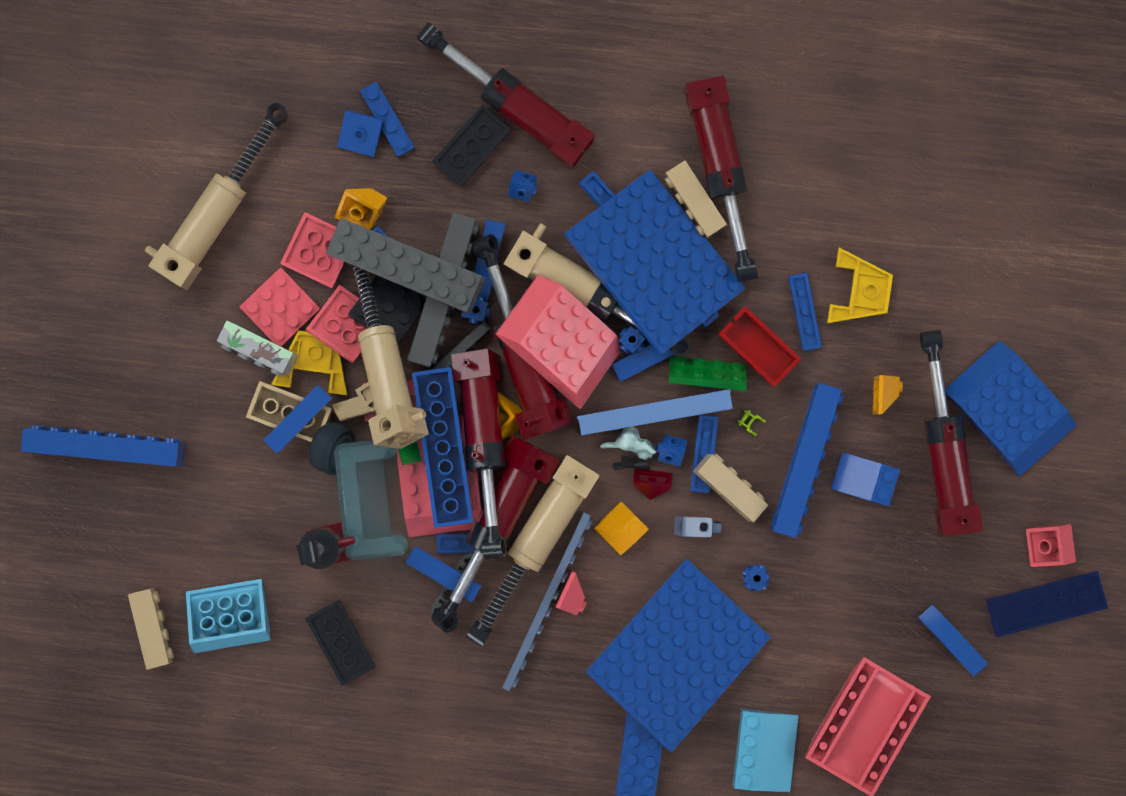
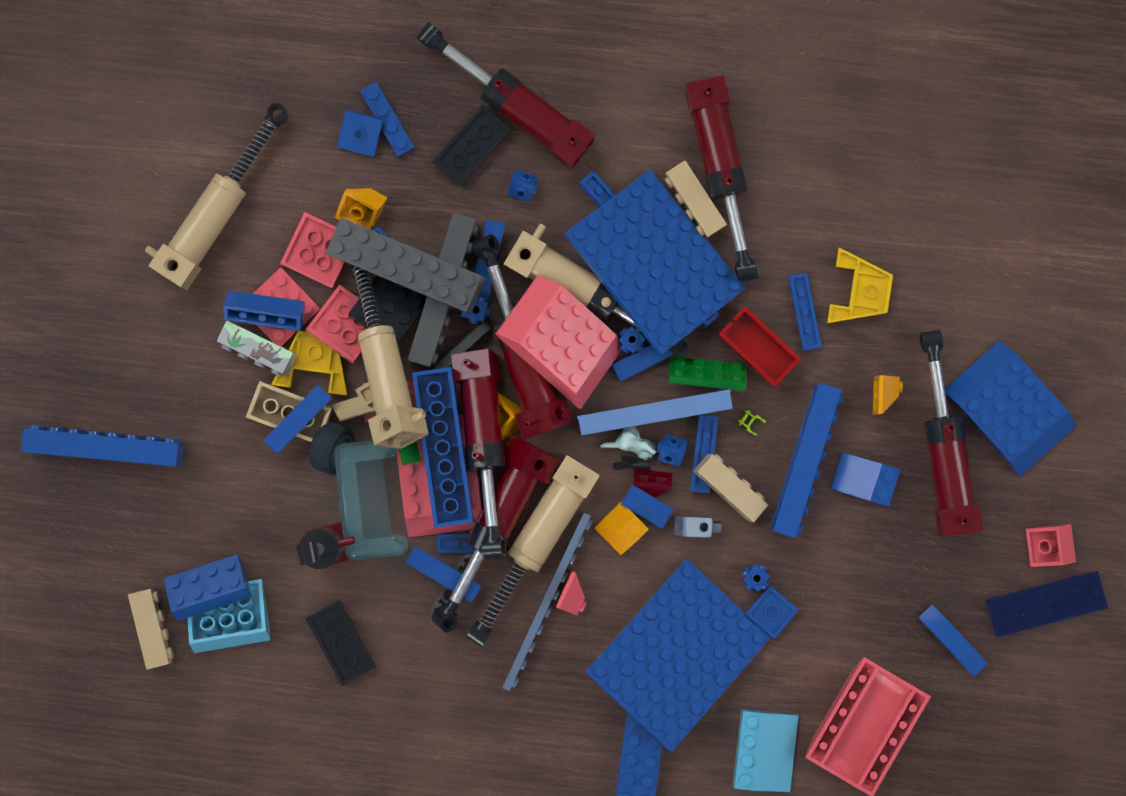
none -> blue brick [164,554,252,621]
none -> blue brick [224,291,305,331]
none -> blue piece [621,485,674,529]
none -> blue plate [745,585,799,639]

